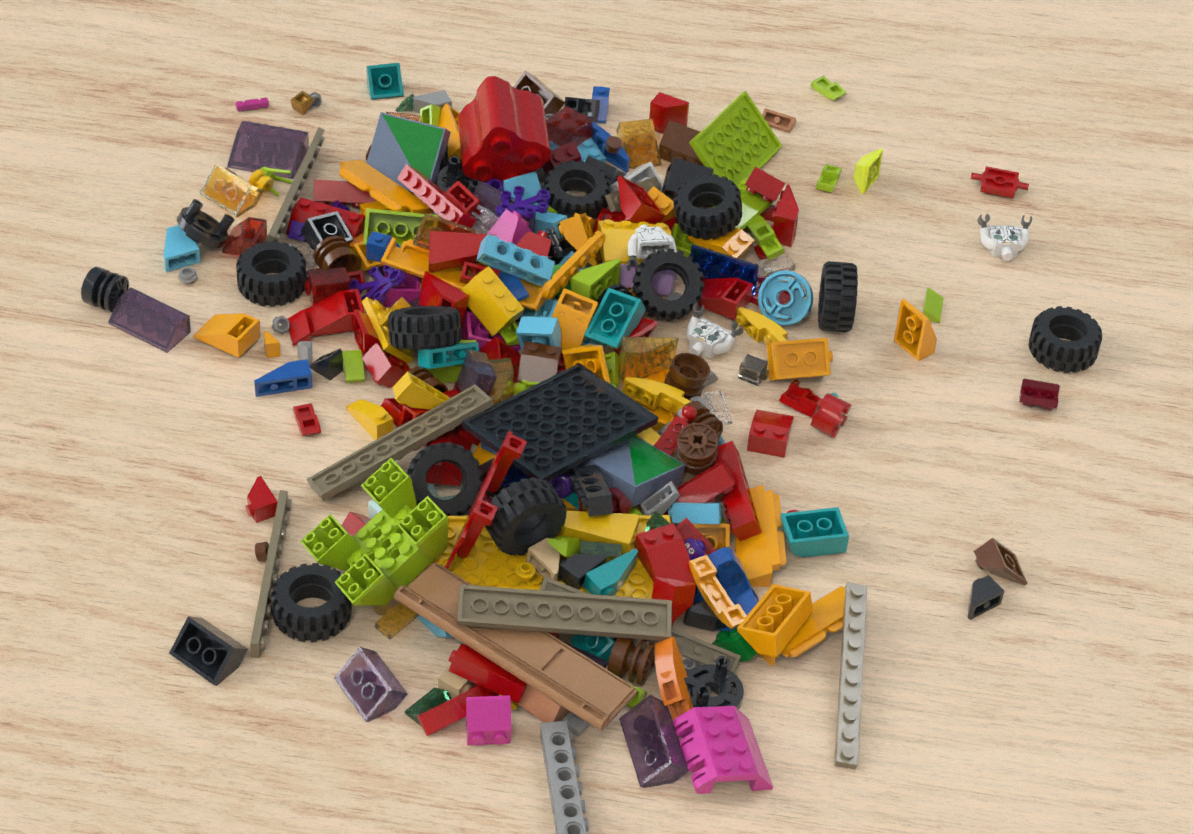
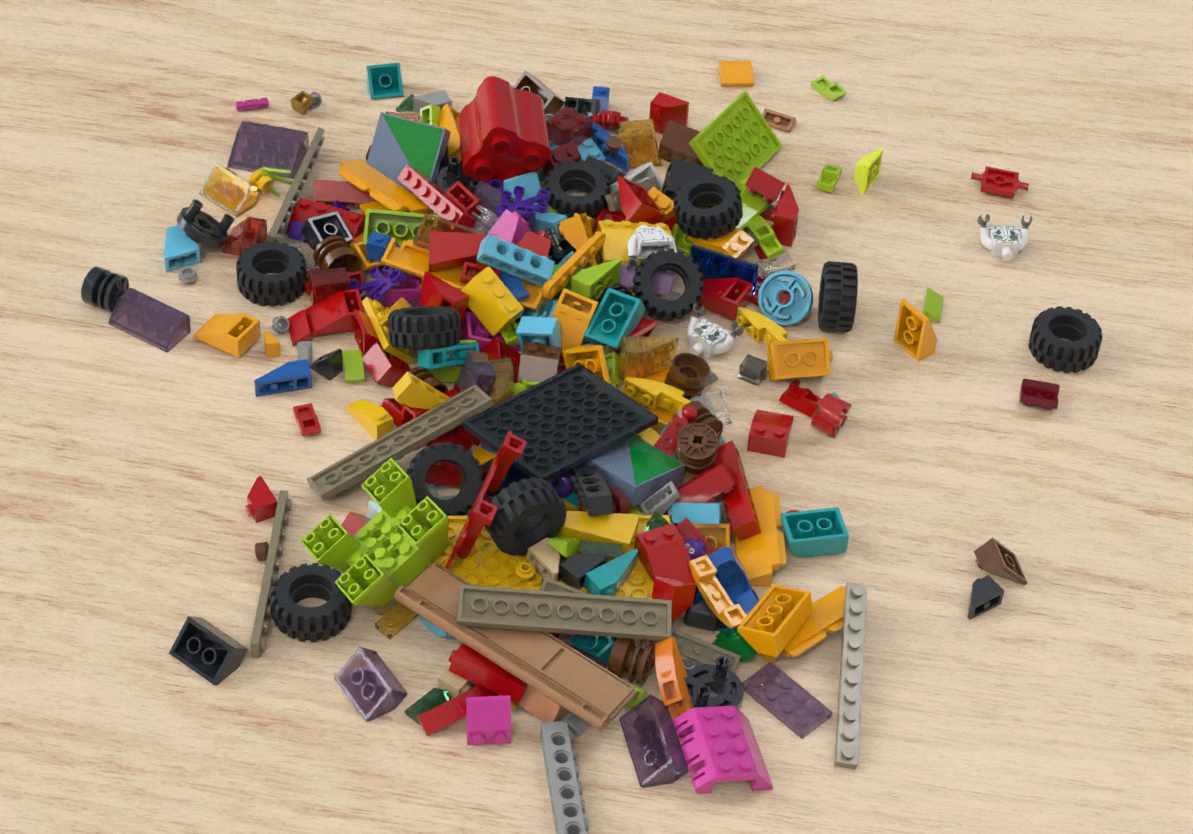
none -> red gear [592,110,629,130]
none -> light orange slope [718,60,754,87]
none -> clear purple plate [742,662,832,739]

